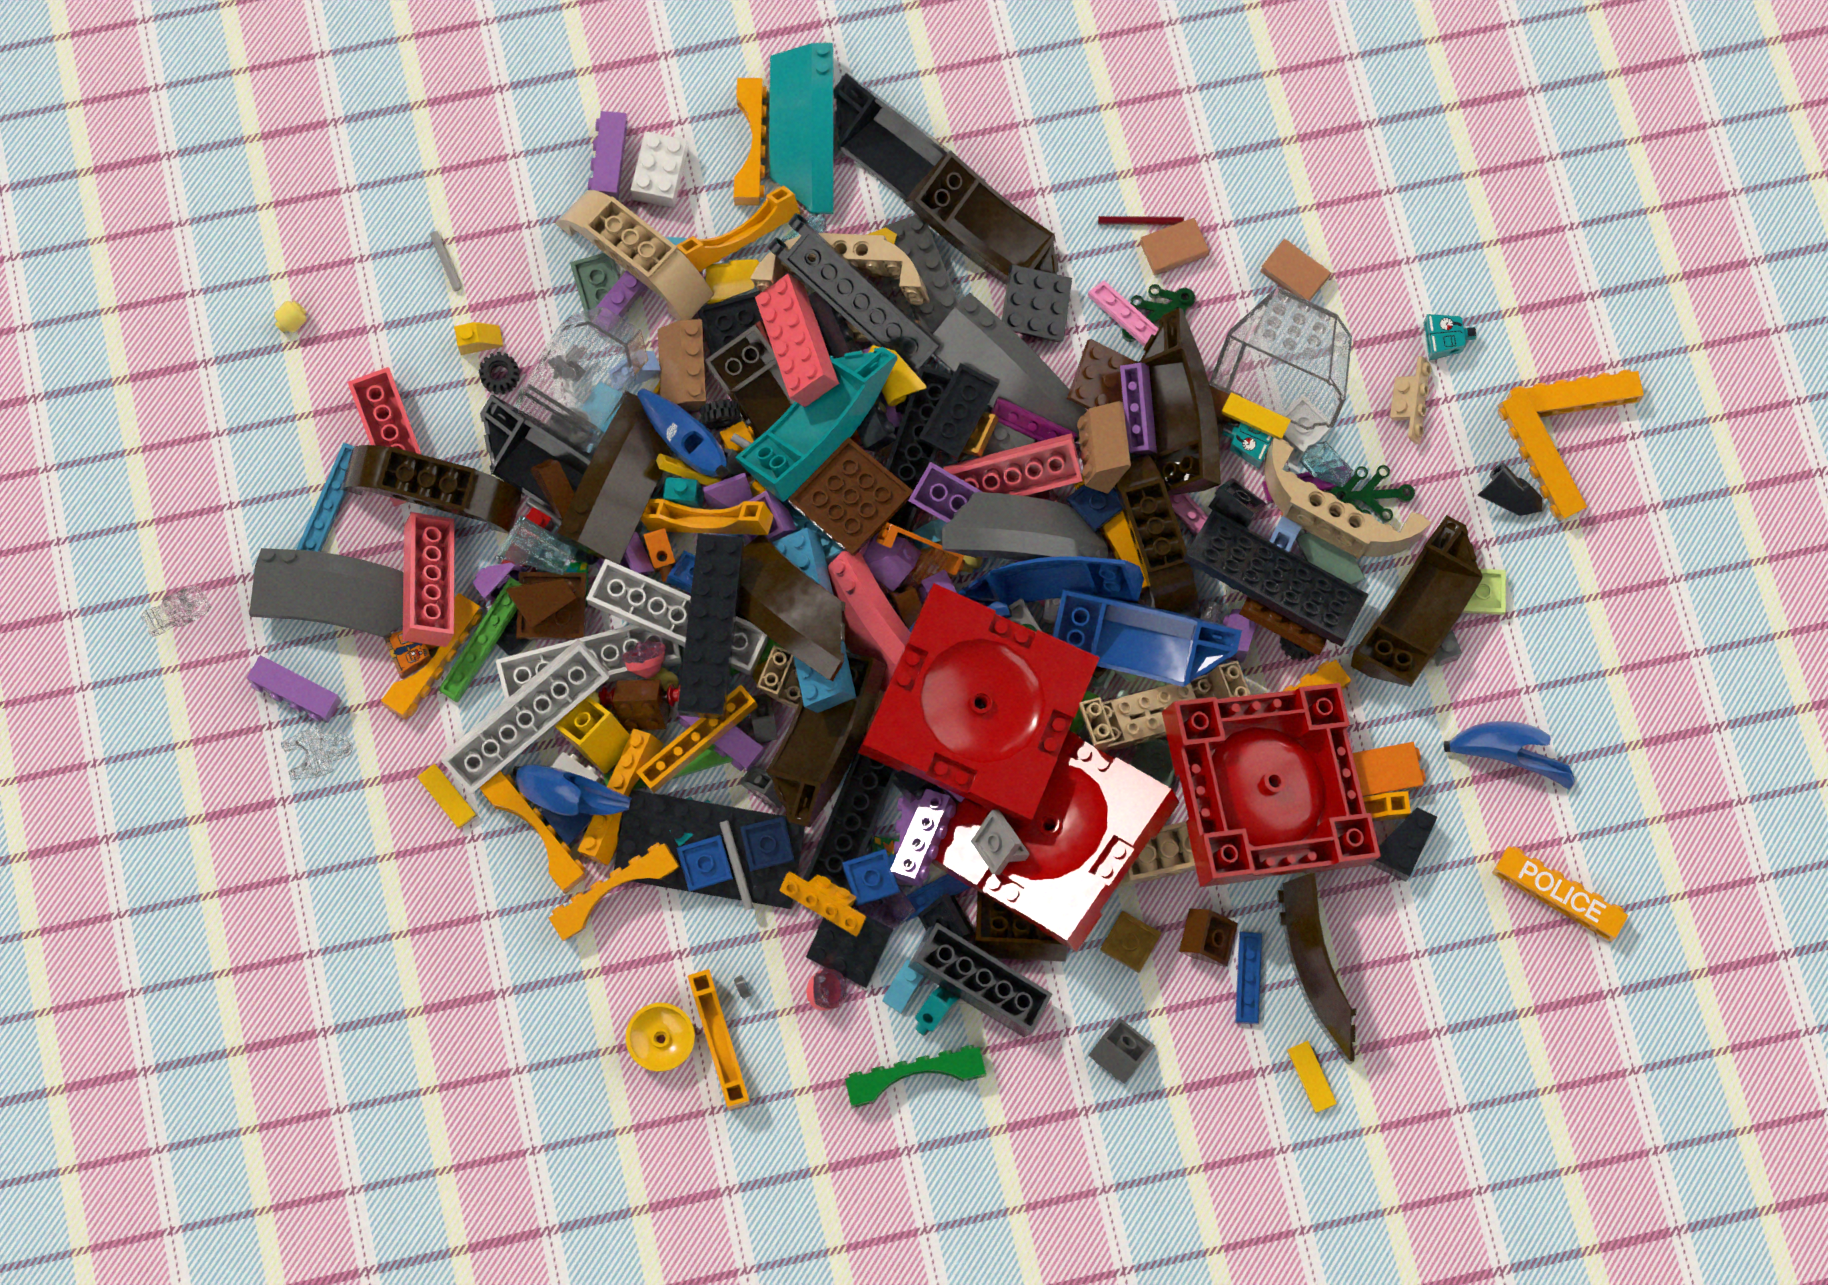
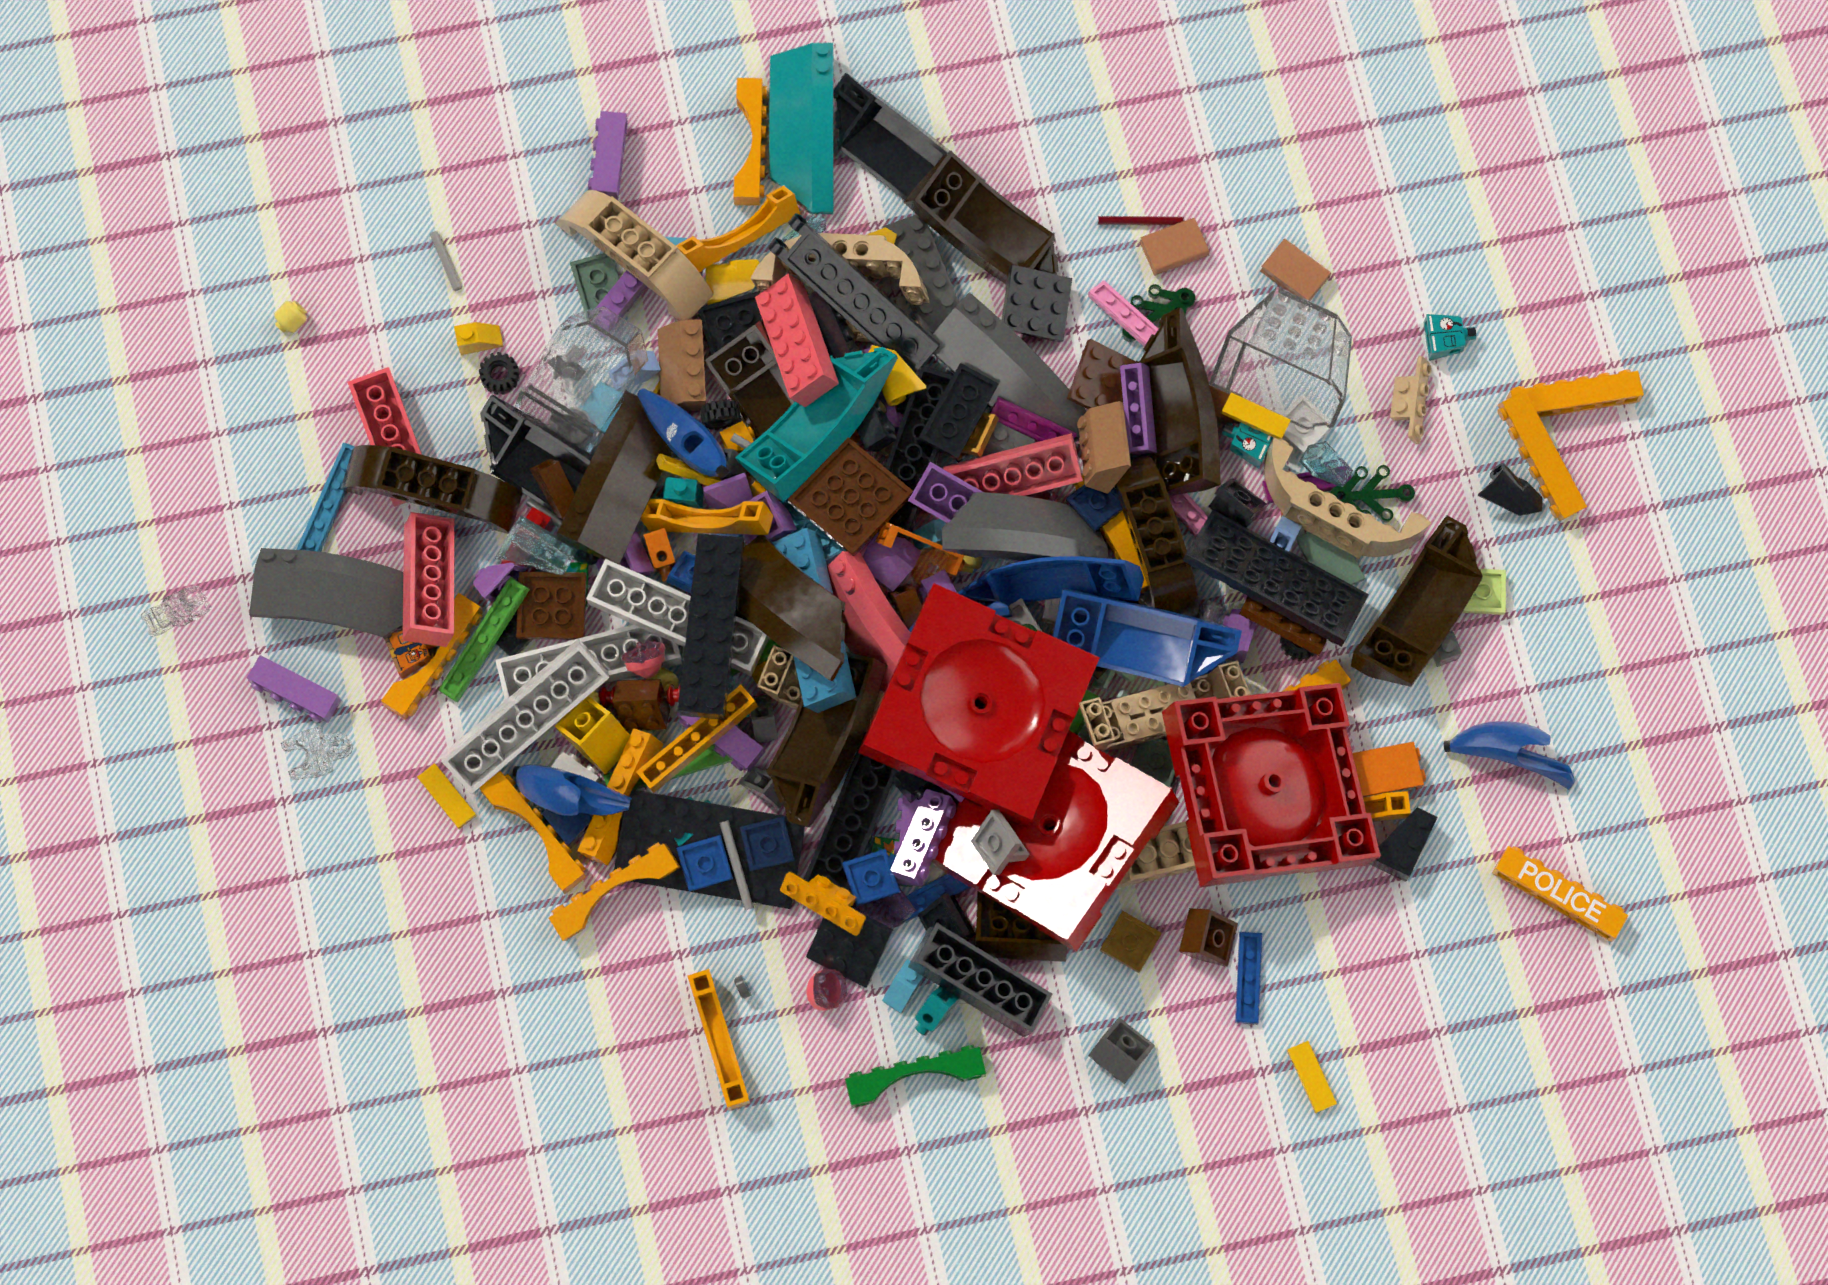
reddish brown slope [505,578,577,628] -> none
yellow dish [625,1002,695,1072] -> none
white brick [631,131,688,208] -> none
dark brown slope [1277,873,1356,1065] -> none

